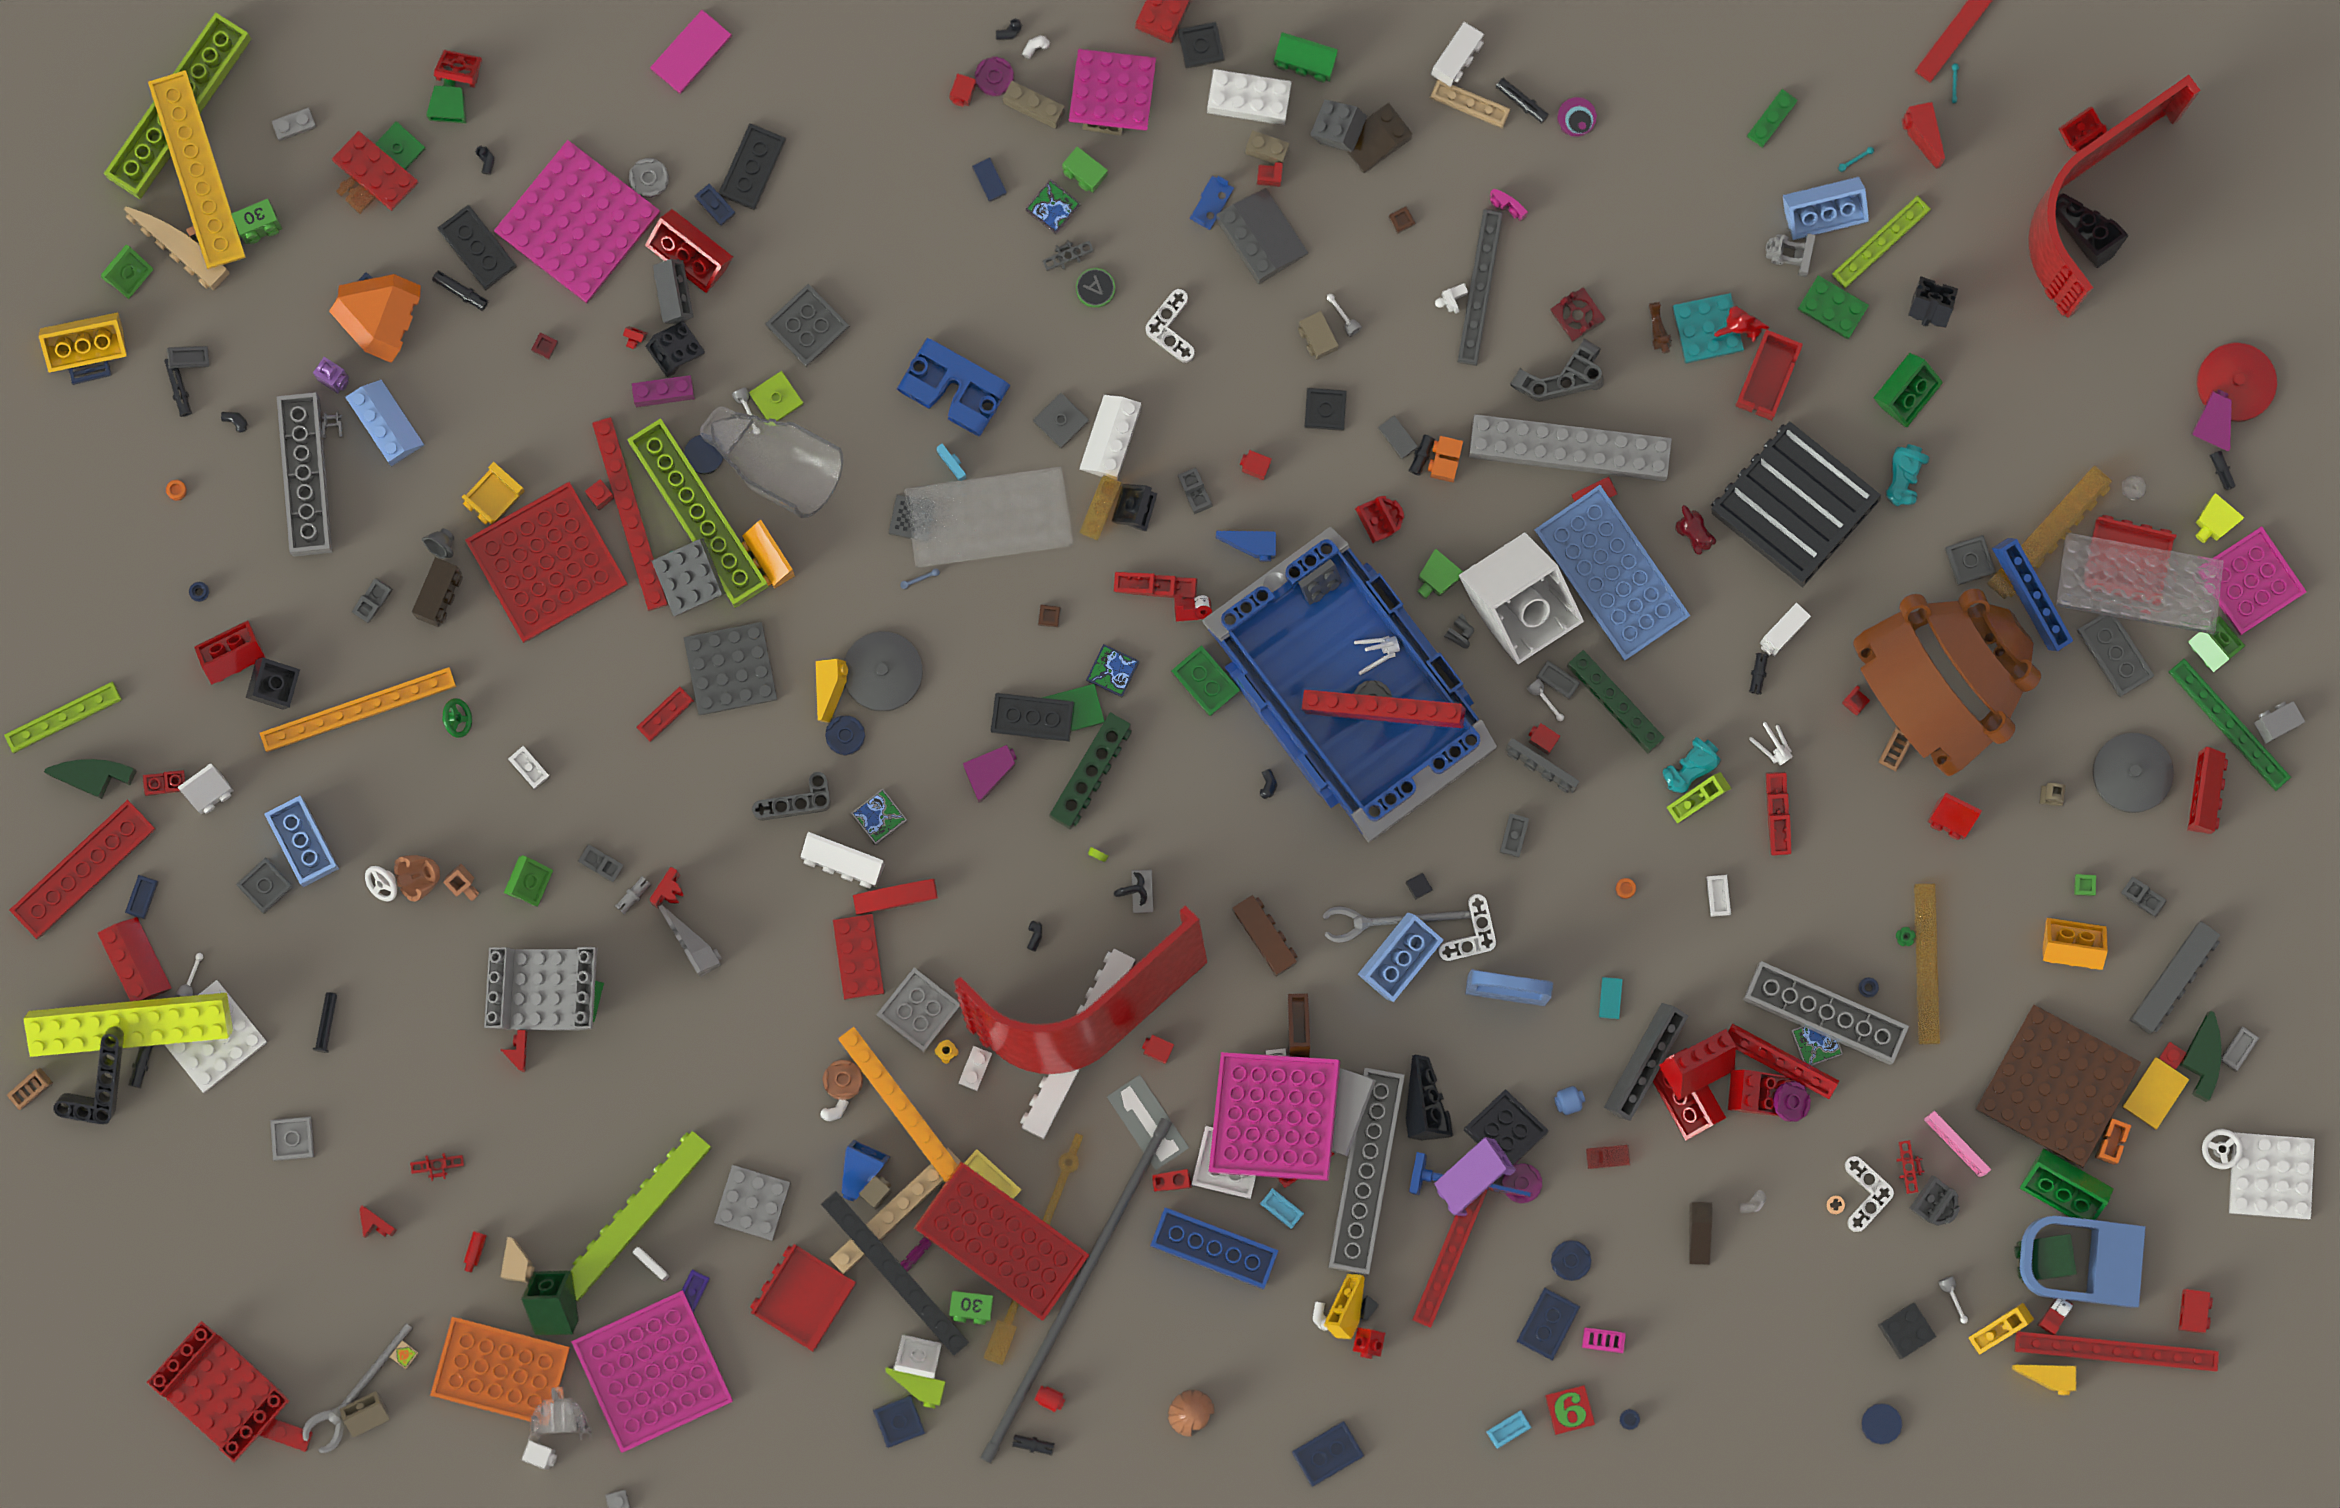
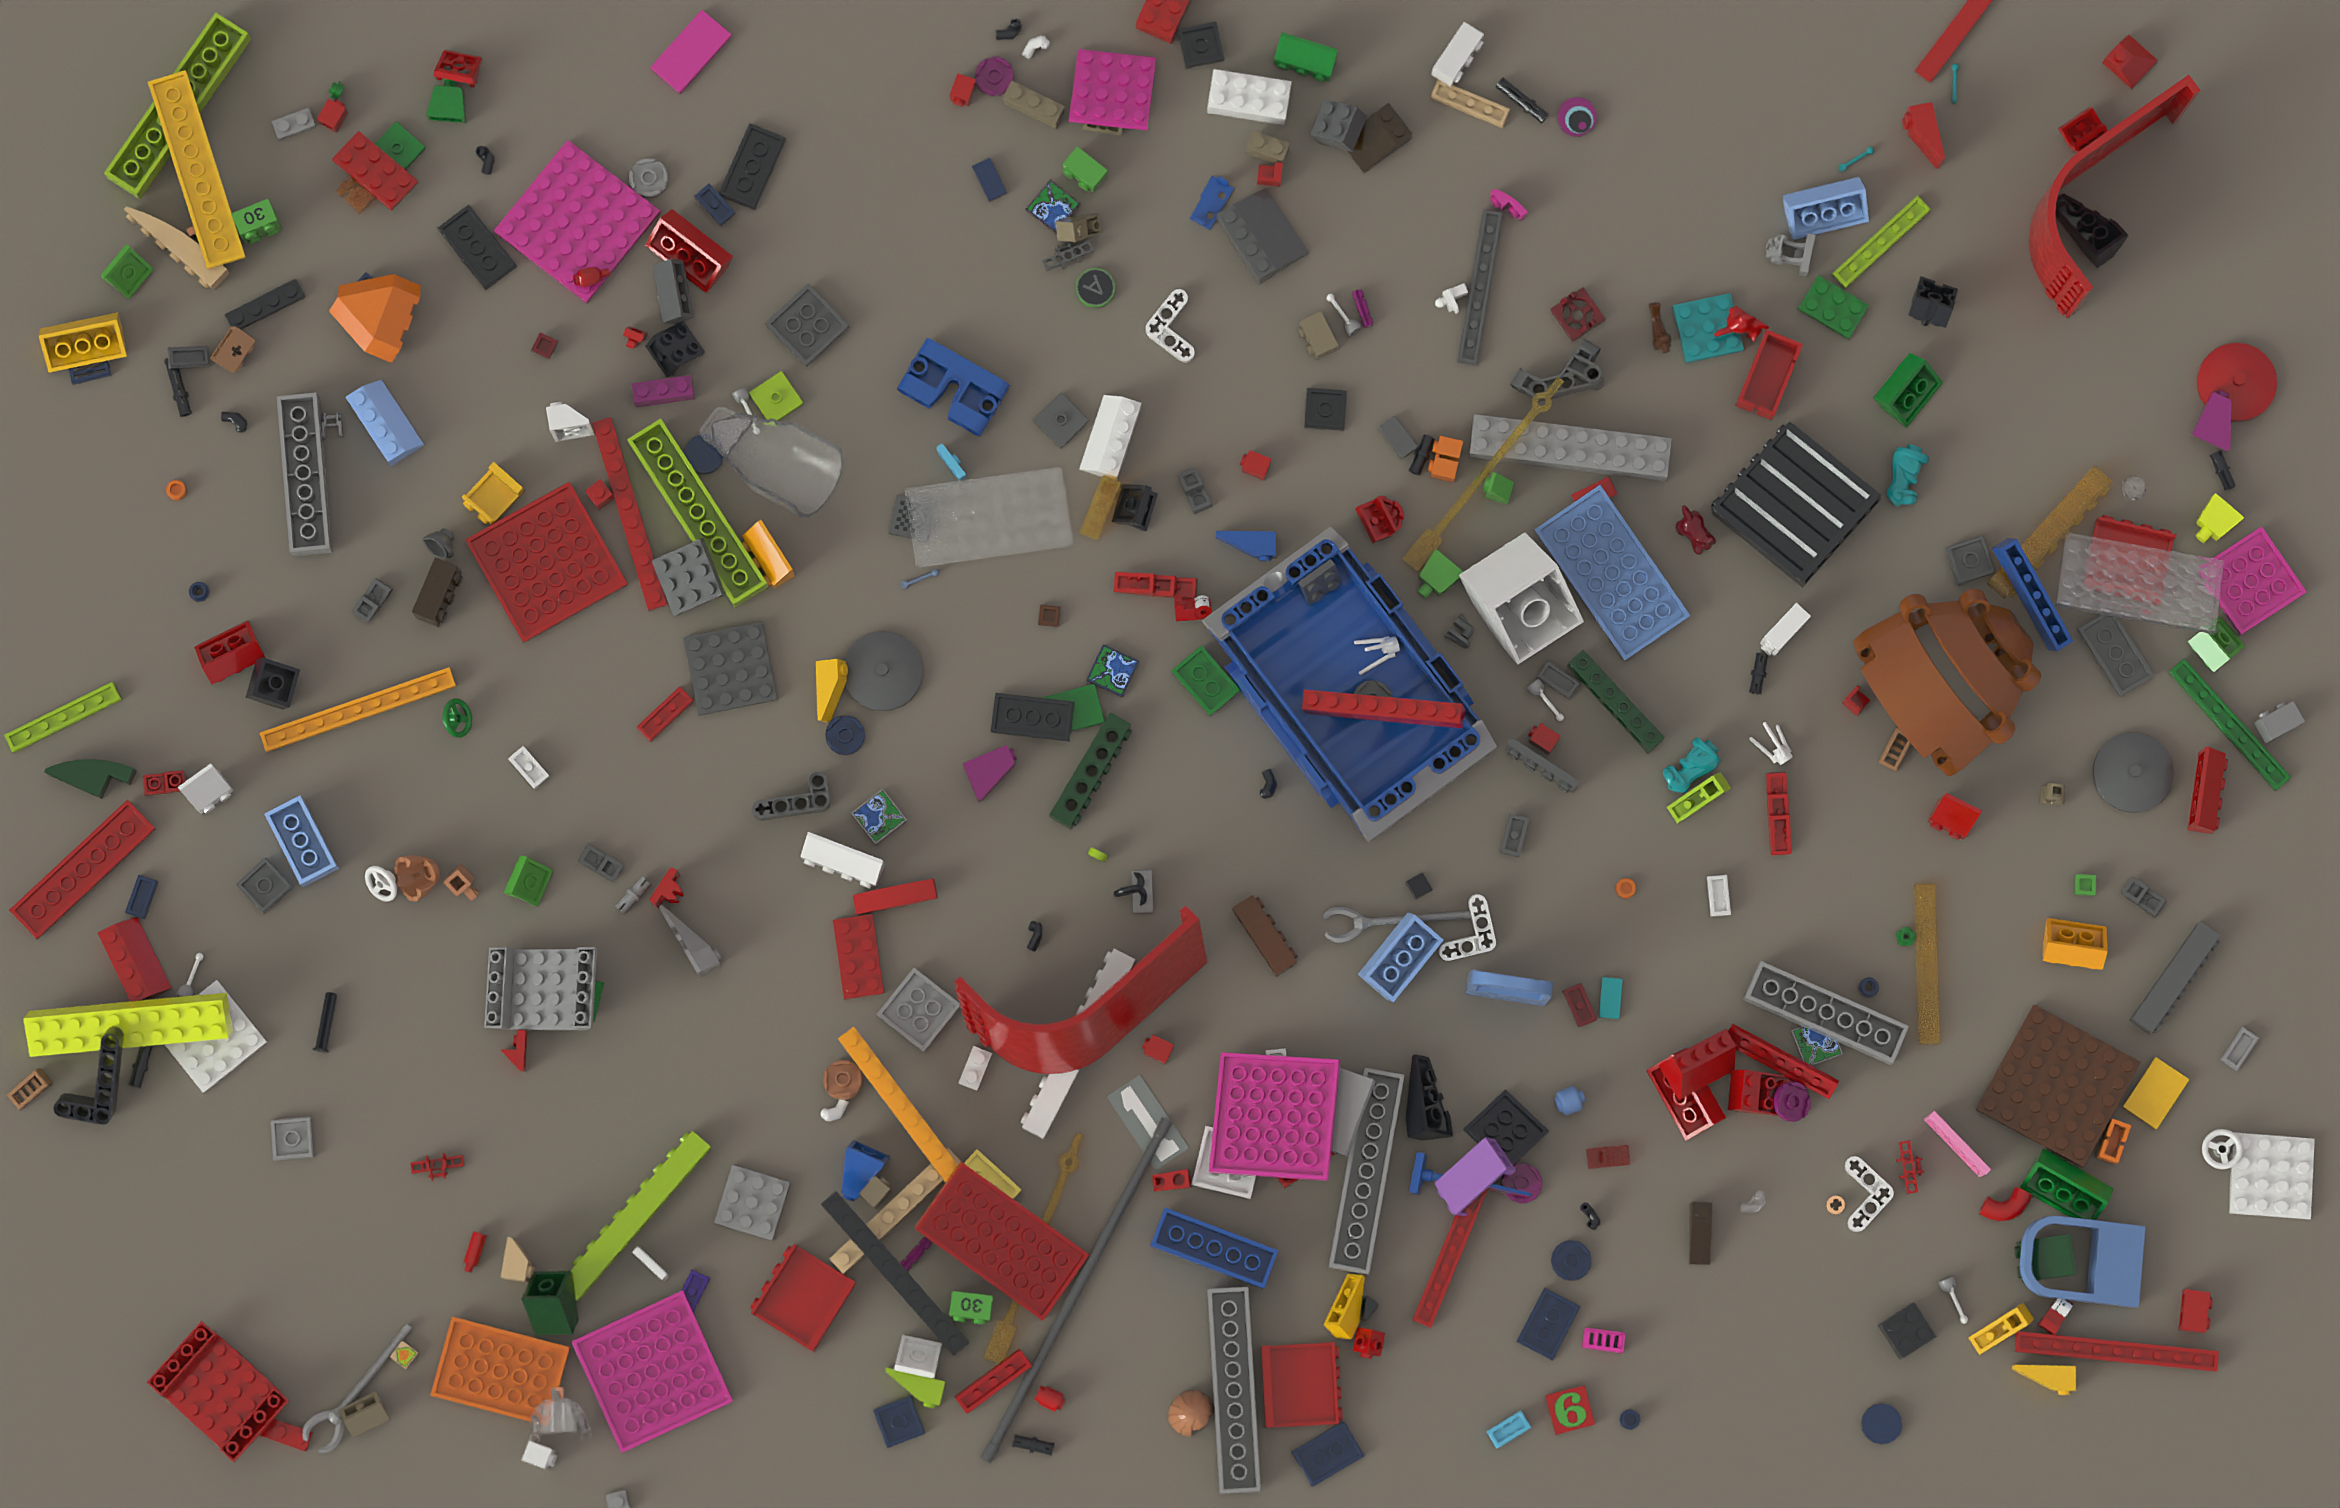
medium lavender brick [313,357,349,394] -> none
red slope [359,1206,396,1238] -> none
black pin [432,270,489,311] -> none
yellow brick [935,1040,959,1064] -> none
medium azure plate [1260,1188,1304,1229] -> none
reddish brown slope [1288,994,1310,1058] -> none
white arm [1313,1302,1328,1331] -> none
reddish brown tile [1389,206,1415,233] -> none
dark grey brick [1604,1003,1688,1121] -> none
green plate [1747,89,1798,148] -> none
dark grey slope [1909,1176,1960,1226] -> none
red plate [2158,1042,2186,1070] -> none
dark green slope [2180,1011,2222,1102] -> none
none -> medium nougat brick [210,326,256,373]
none -> black plate [225,279,305,330]
none -> red brick [317,99,348,133]
none -> green plate [328,81,345,100]
none -> white slope [546,402,595,442]
none -> red plant [573,267,610,287]
none -> red plate [954,1348,1032,1414]
none -> dark tan slope [1056,213,1102,242]
none -> light grey brick [1207,1287,1261,1494]
none -> red panel [1261,1342,1343,1428]
none -> magenta axle [1352,289,1373,328]
none -> clear yellow bar [1403,377,1564,571]
none -> bright green slope [1483,472,1514,504]
none -> dark red plate [1562,983,1597,1028]
none -> black arm [1580,1202,1601,1230]
none -> red cylinder [1979,1187,2033,1222]
none -> red slope [2102,34,2158,89]

